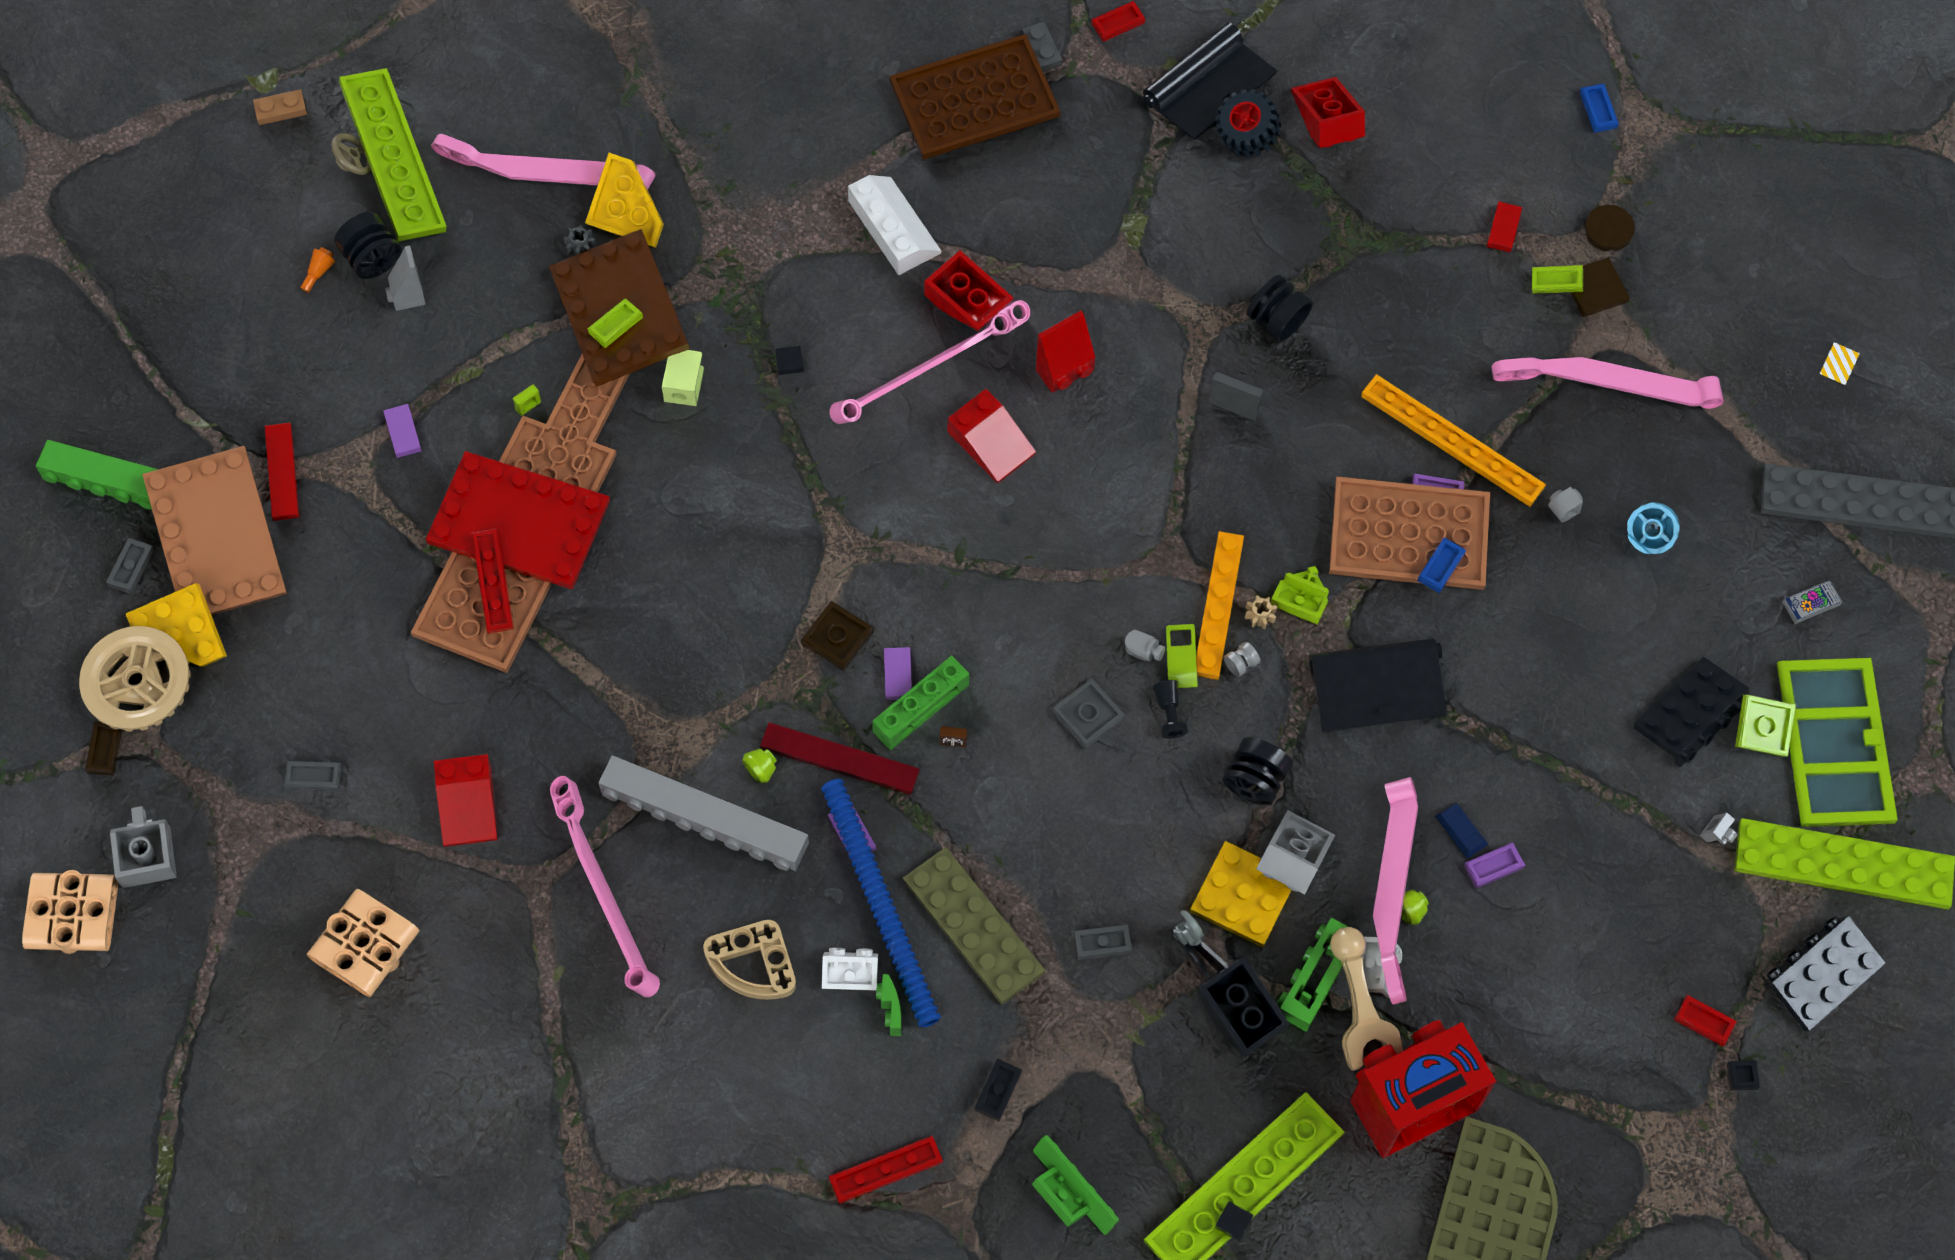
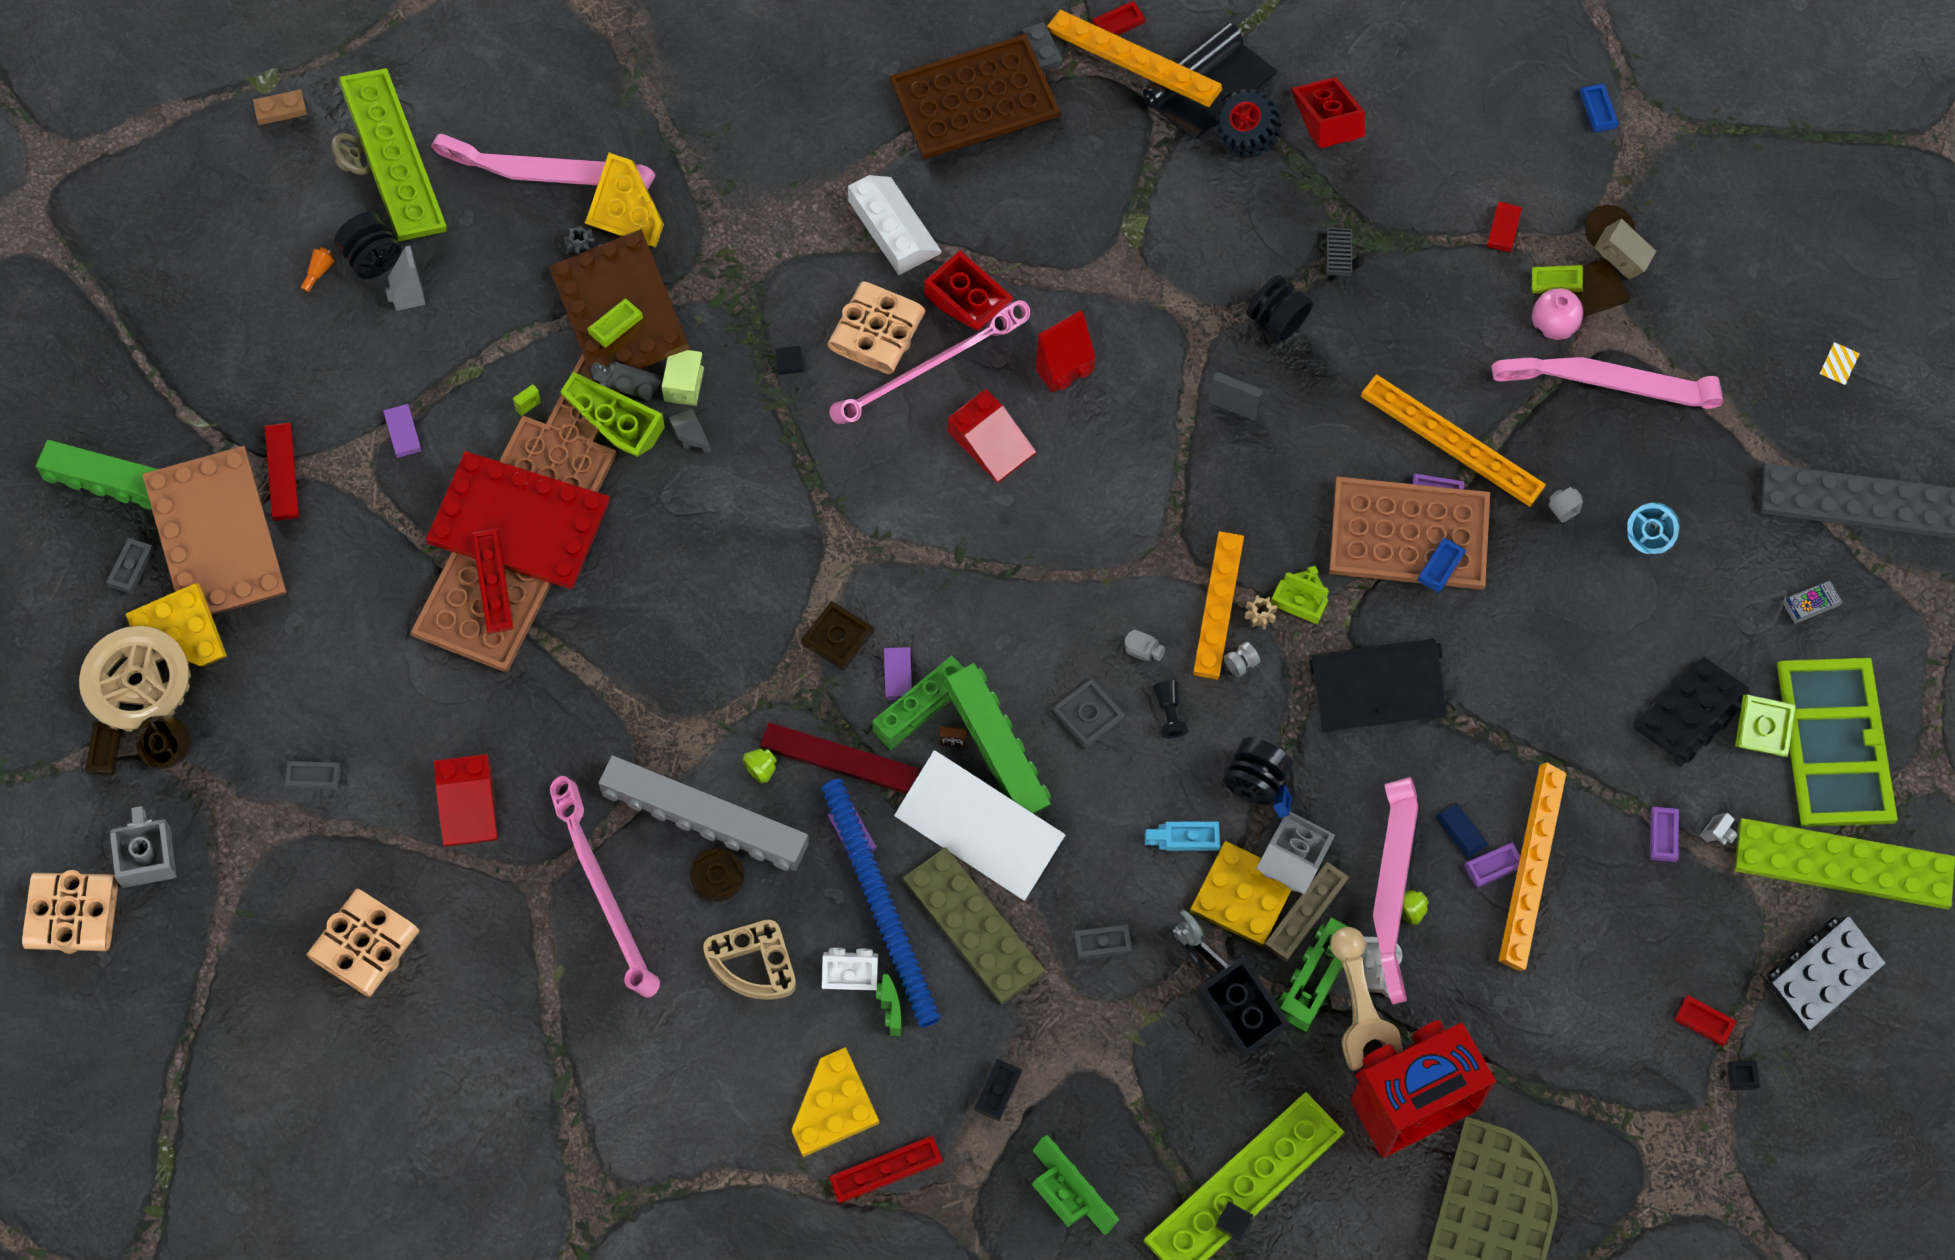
lime piece [1166,624,1198,688] -> none
none -> dark brown cylinder [136,715,191,769]
none -> lime wedge [560,372,665,457]
none -> dark grey hinge [590,362,661,401]
none -> dark grey slope [669,409,711,453]
none -> dark brown tile [690,848,744,902]
none -> yellow plate [792,1047,879,1157]
none -> light nougat connector [827,282,926,374]
none -> white sticker [894,750,1065,901]
none -> bright green brick [943,663,1051,814]
none -> light orange plate [1047,9,1222,107]
none -> medium azure hinge [1145,822,1220,851]
none -> dark tan plate [1264,862,1349,963]
none -> blue piece [1273,784,1292,818]
none -> dark grey tile [1326,228,1352,276]
none -> light orange plate [1498,763,1566,971]
none -> bright pink cylinder [1532,288,1583,340]
none -> dark tan brick [1594,219,1656,280]
none -> medium lavender tile [1650,807,1679,862]

